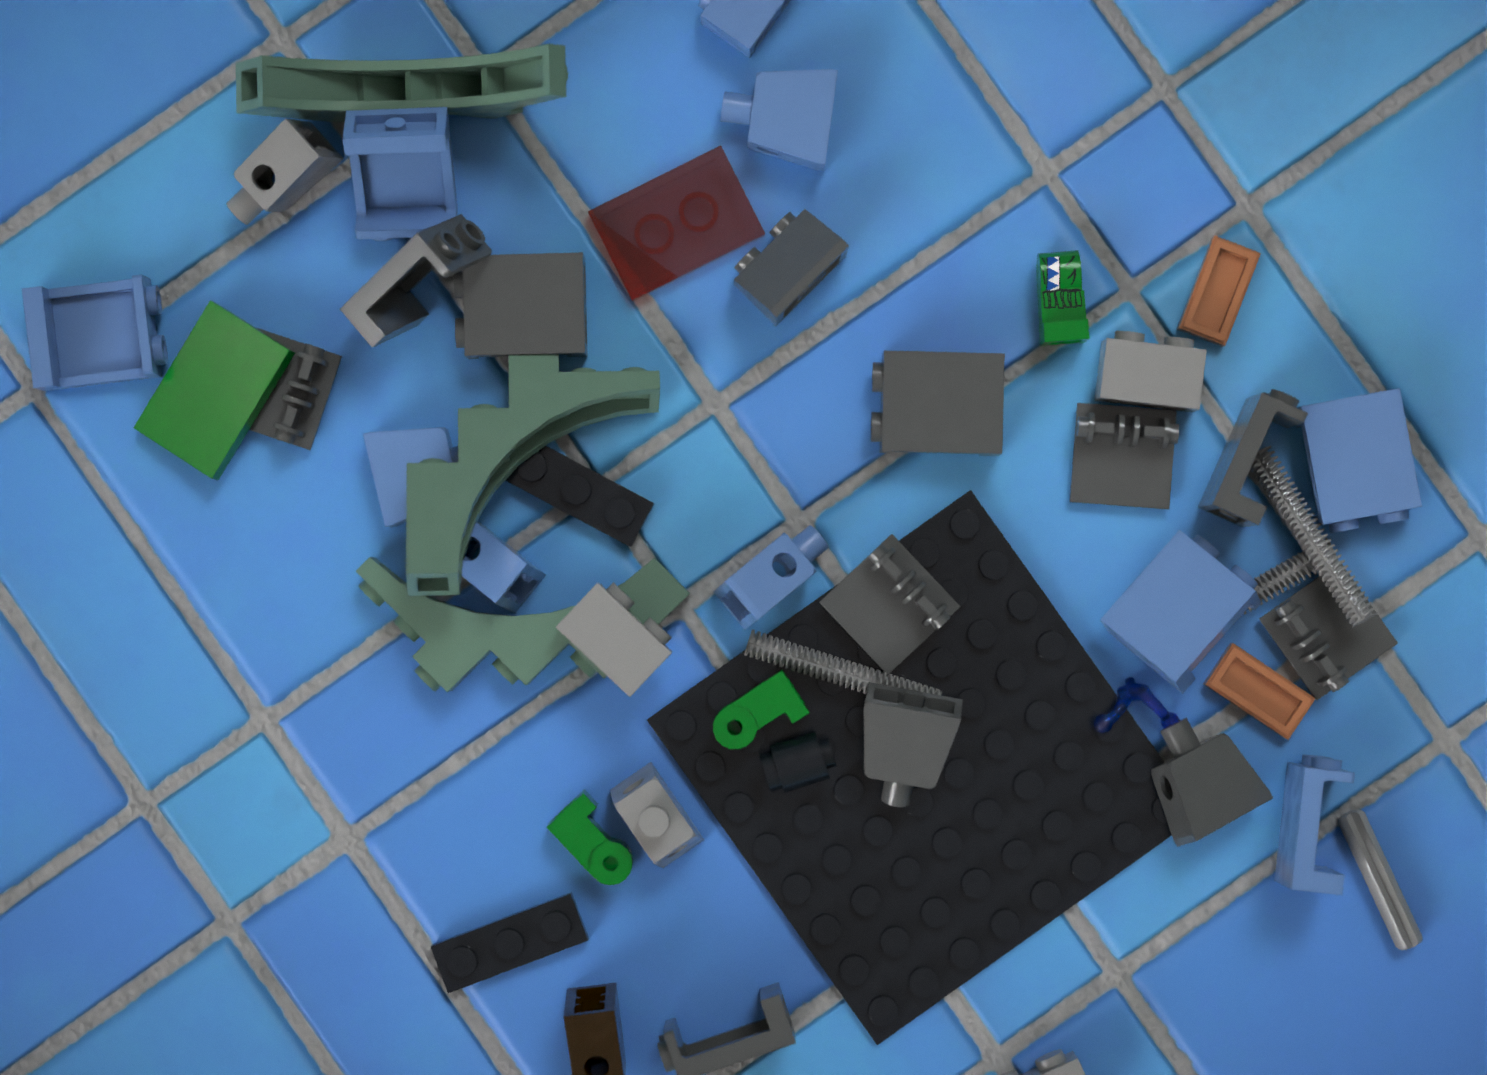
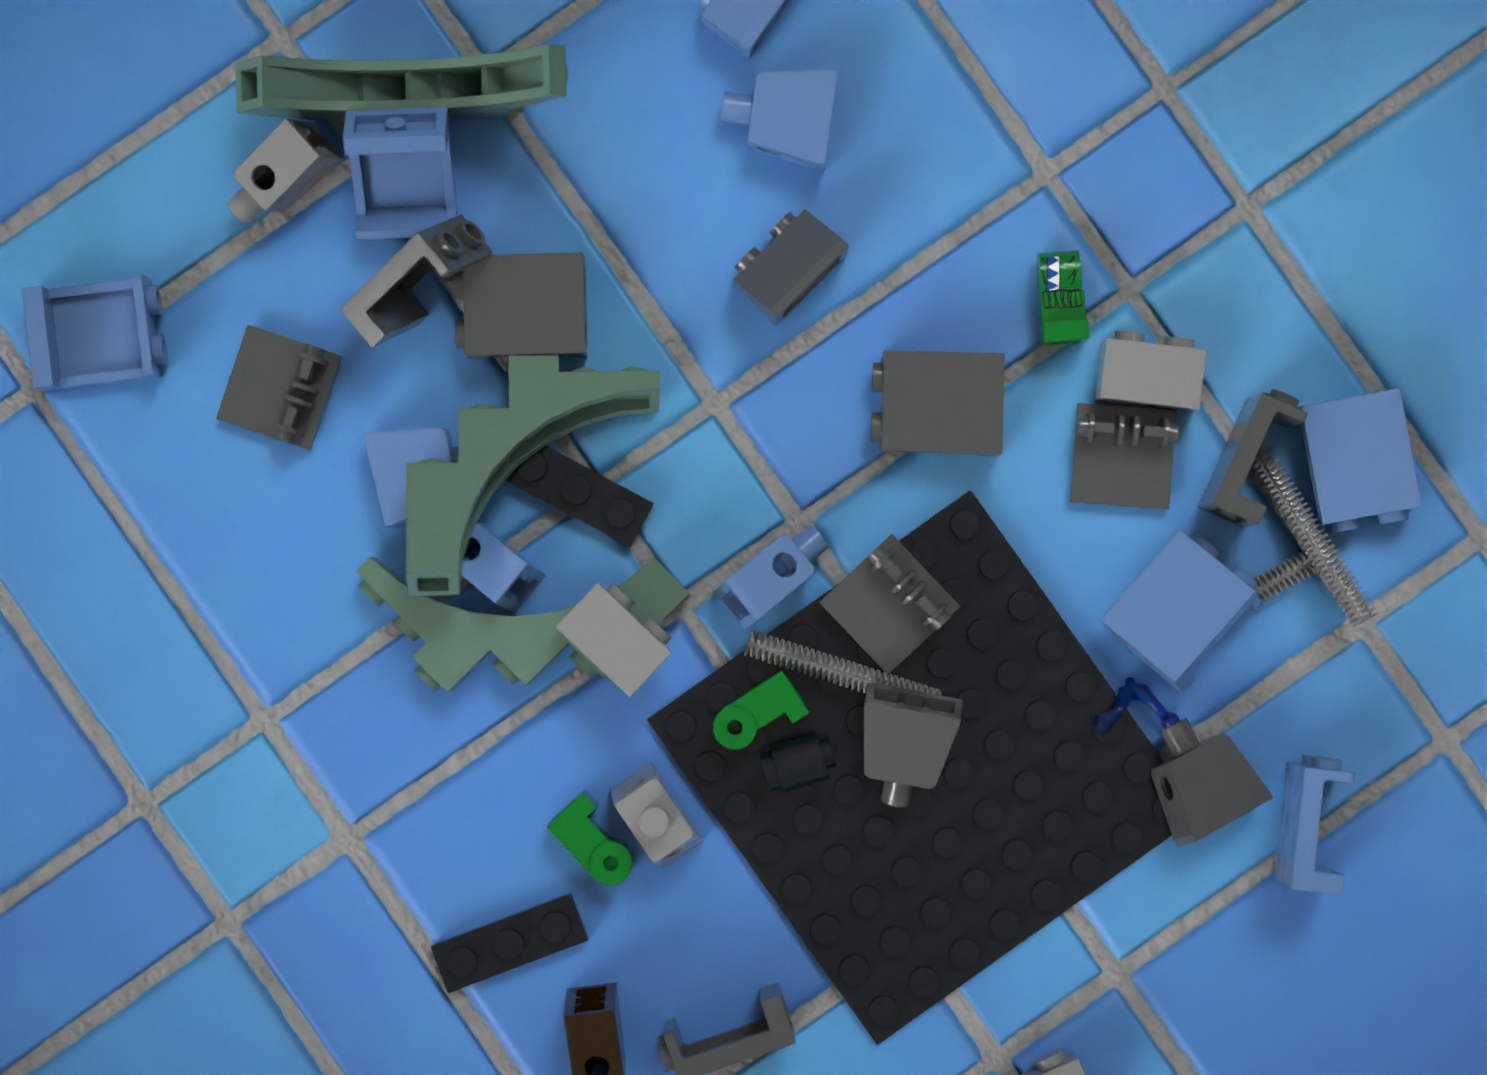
green tile [133,300,295,480] -> none
clear red tile [588,145,765,302] -> none
nougat tile [1177,235,1261,347] -> none
nougat tile [1203,643,1316,740] -> none
dark grey hinge [1259,564,1398,700] -> none
light grey axle [1338,809,1423,951] -> none

